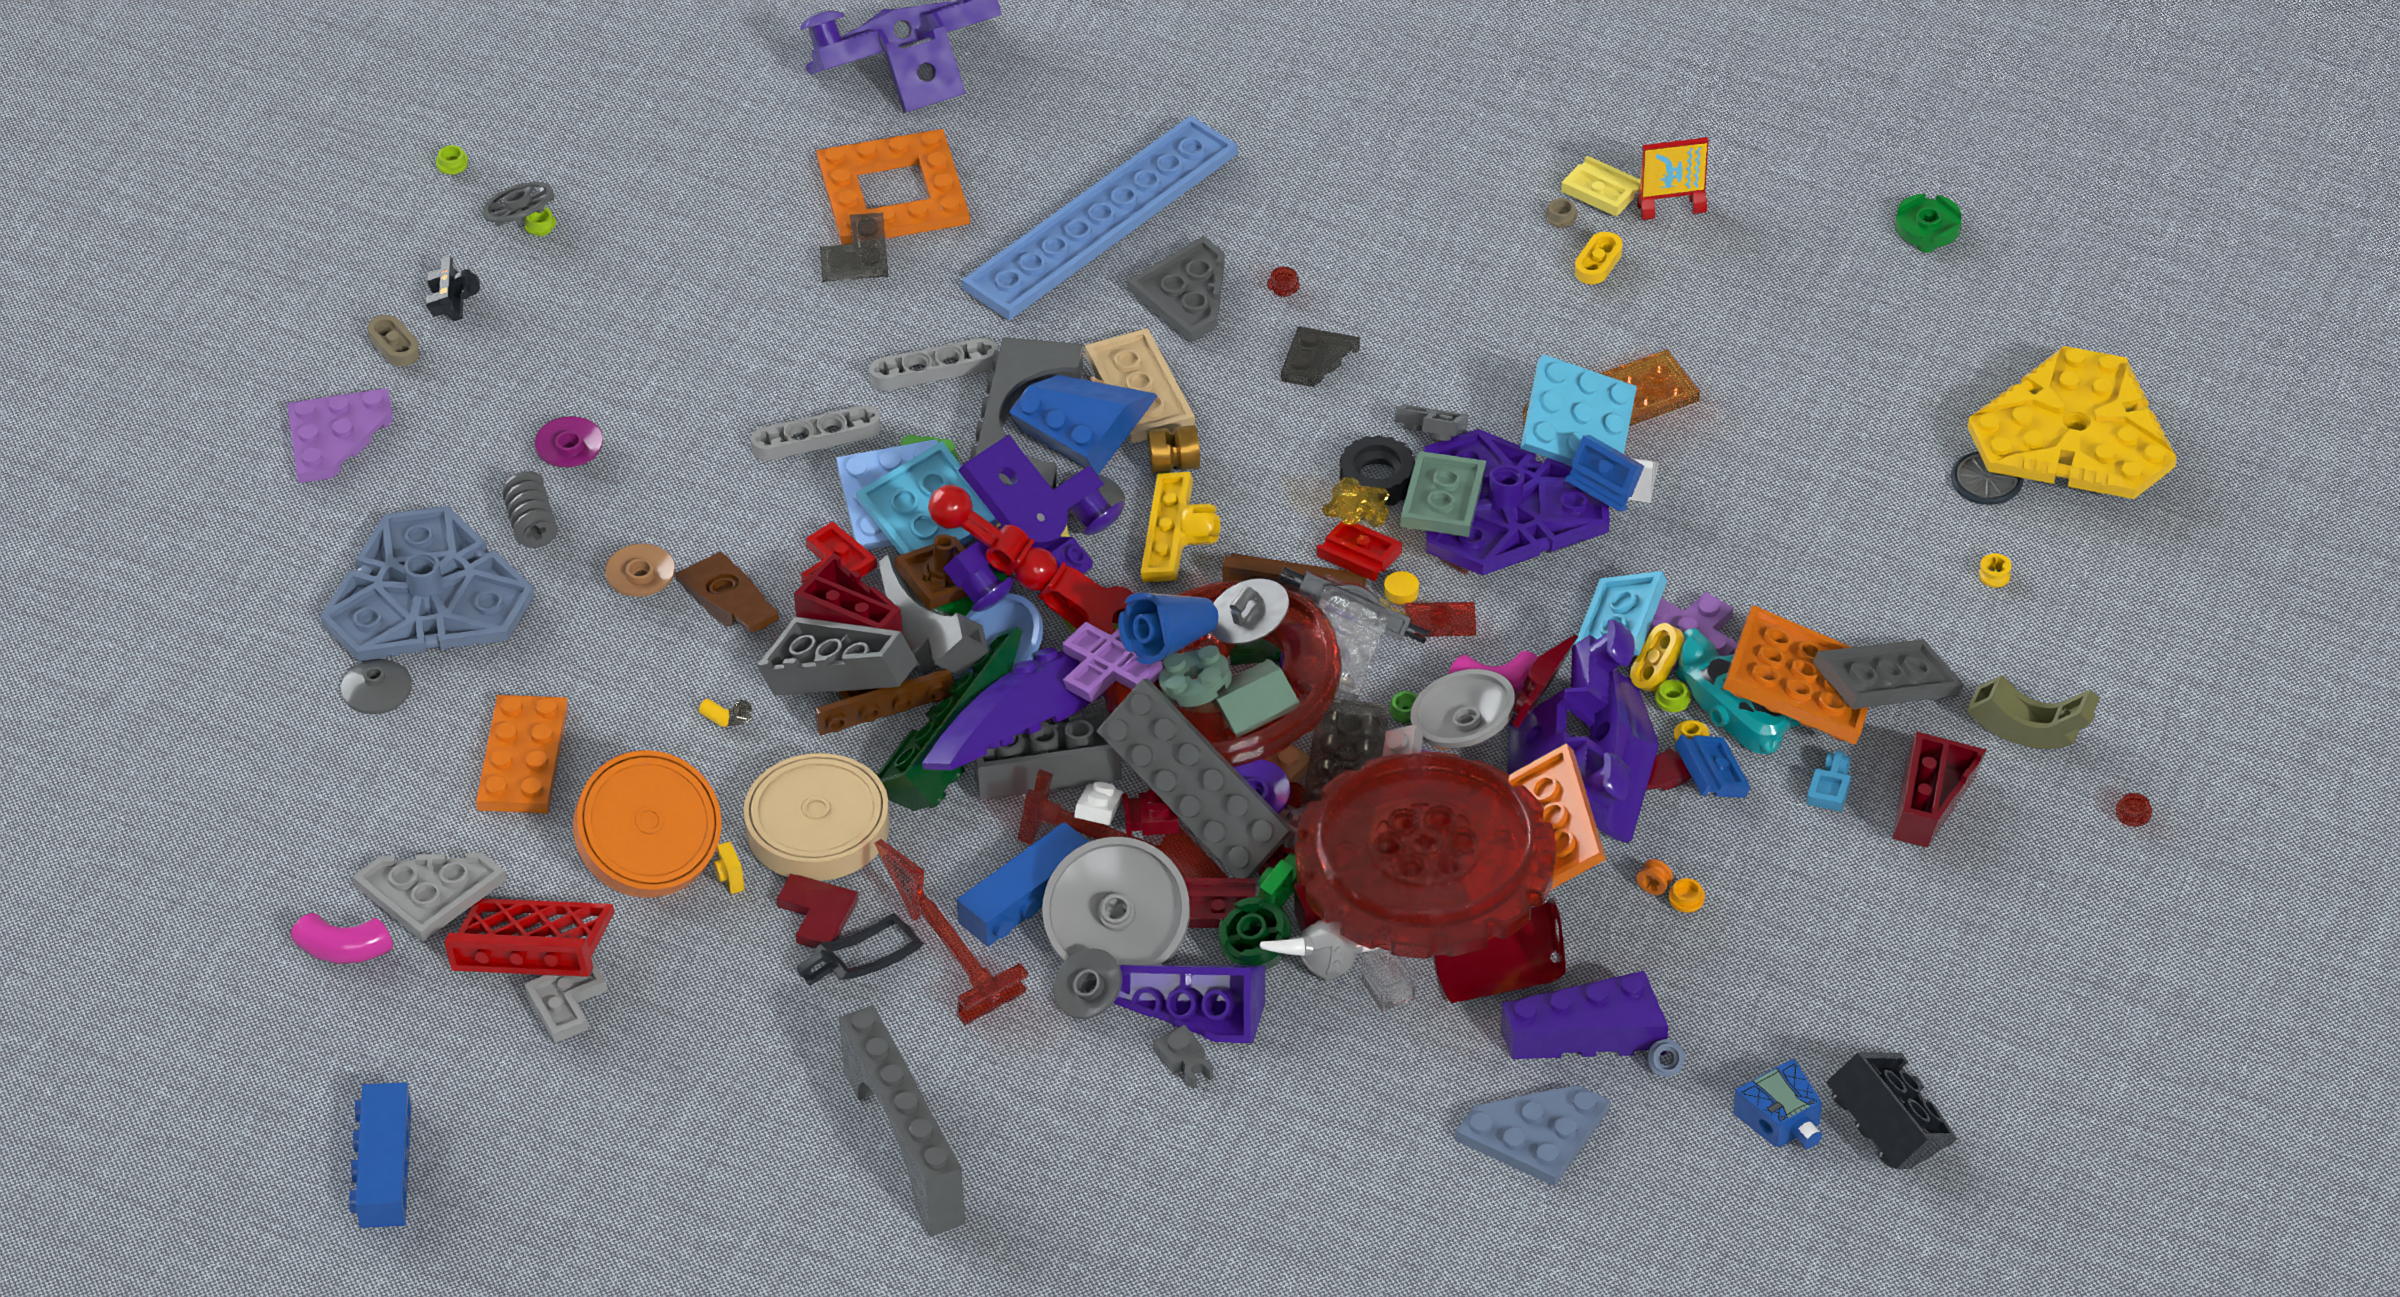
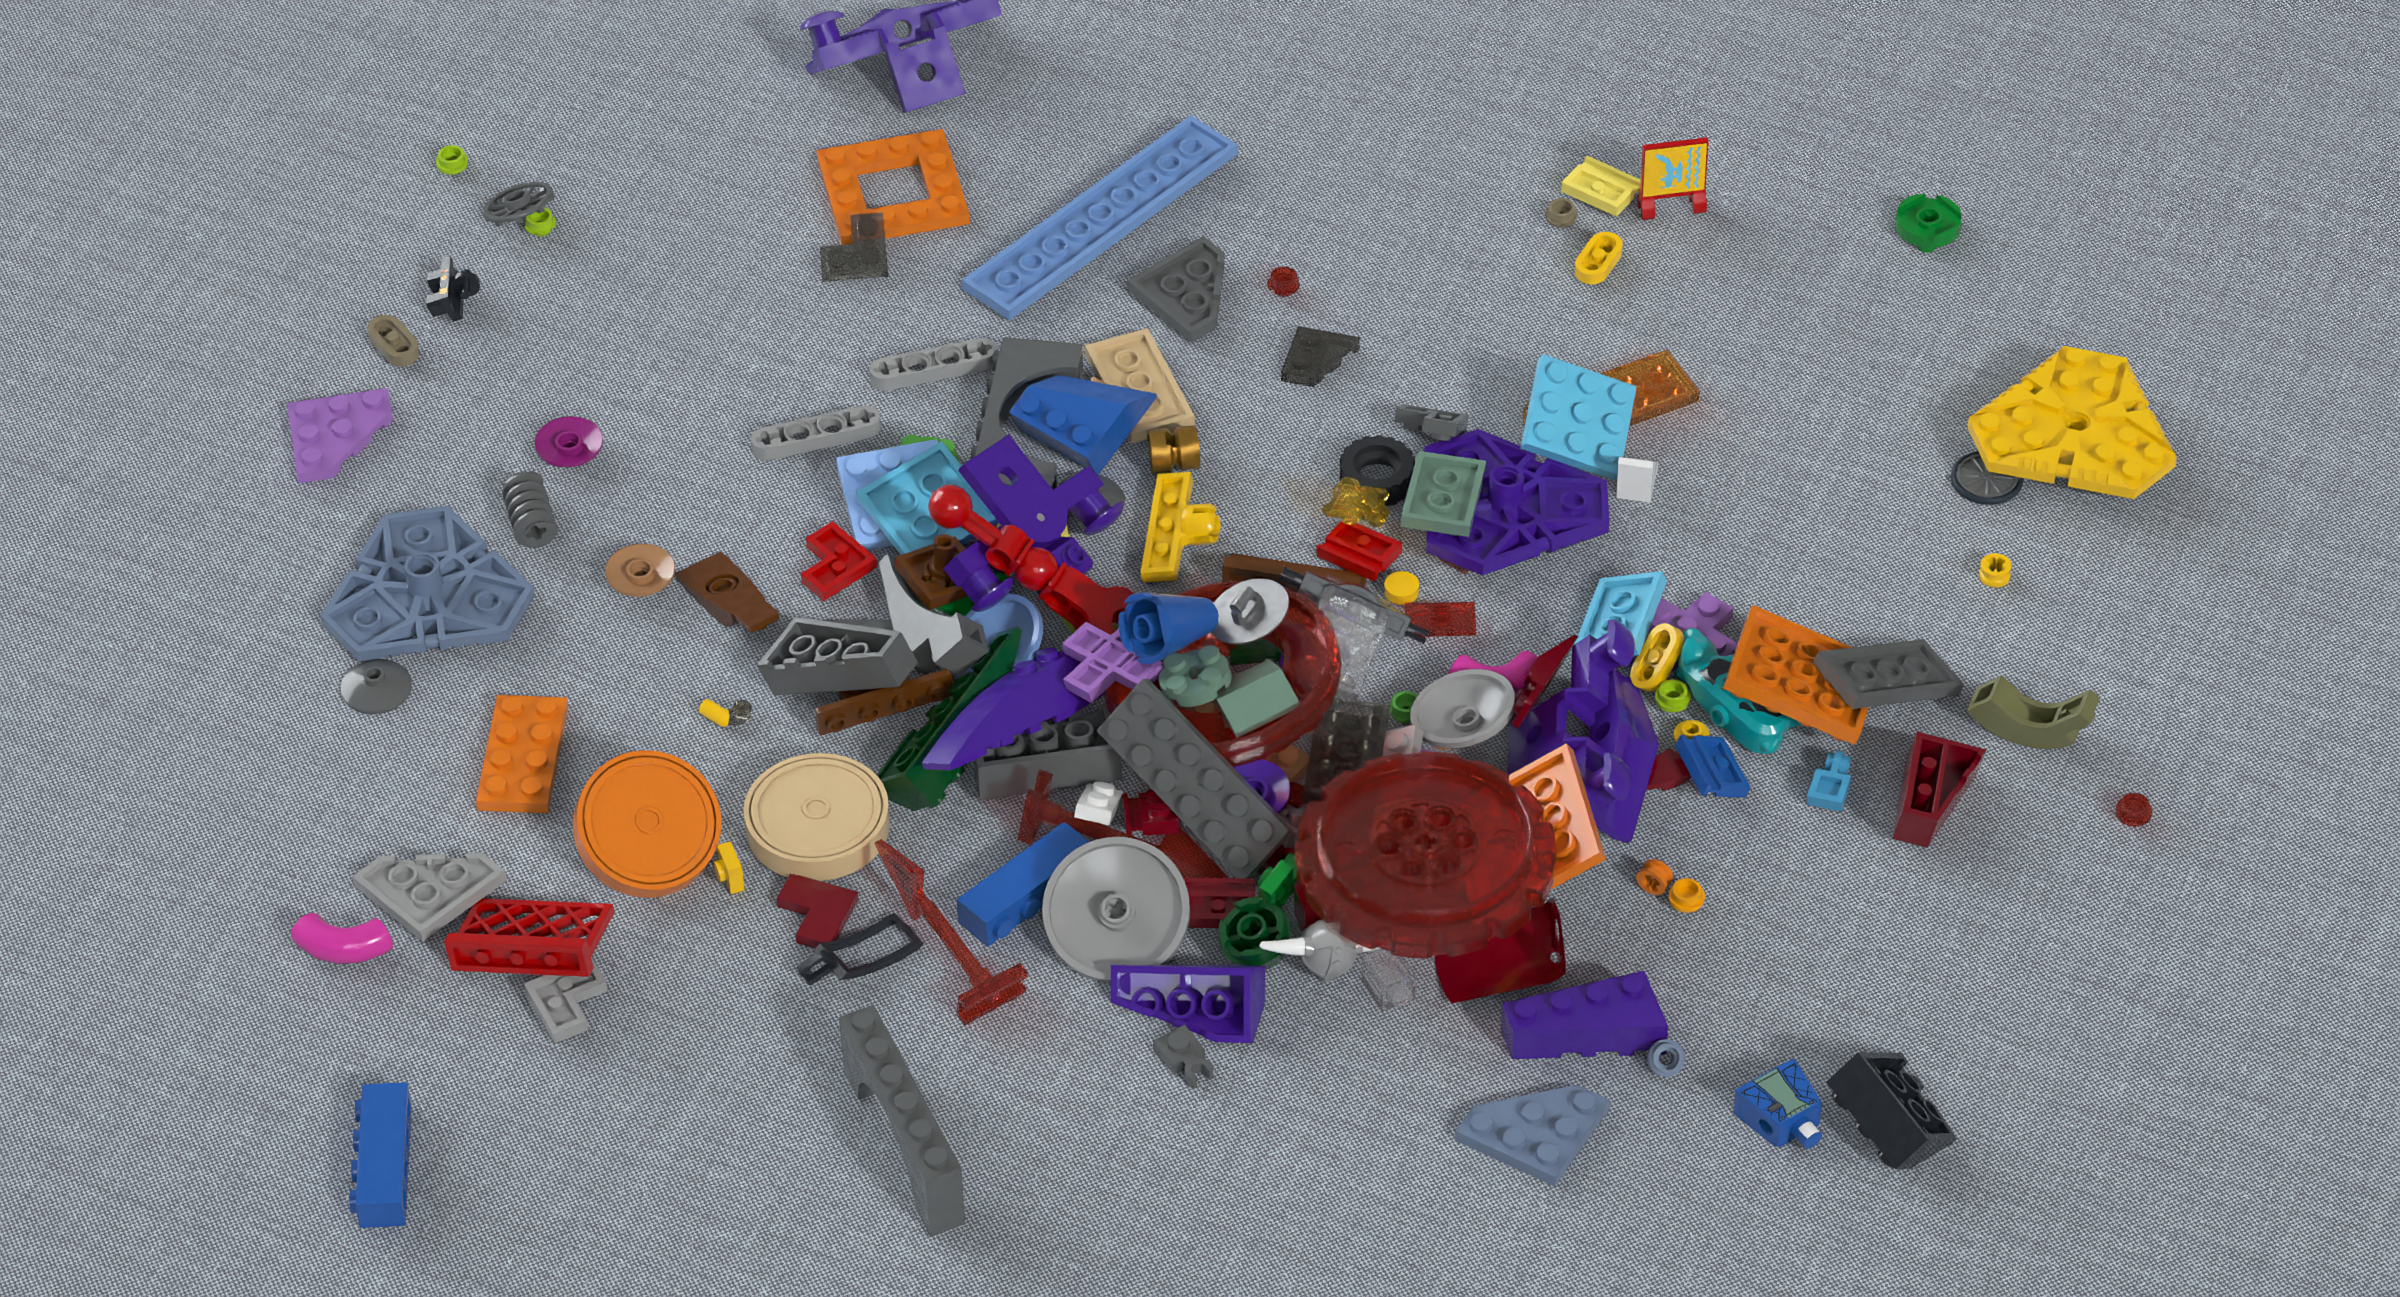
dark red wedge [794,553,903,634] -> none
dark grey dish [1053,948,1122,1019] -> none
blue plate [1565,435,1644,512] -> none

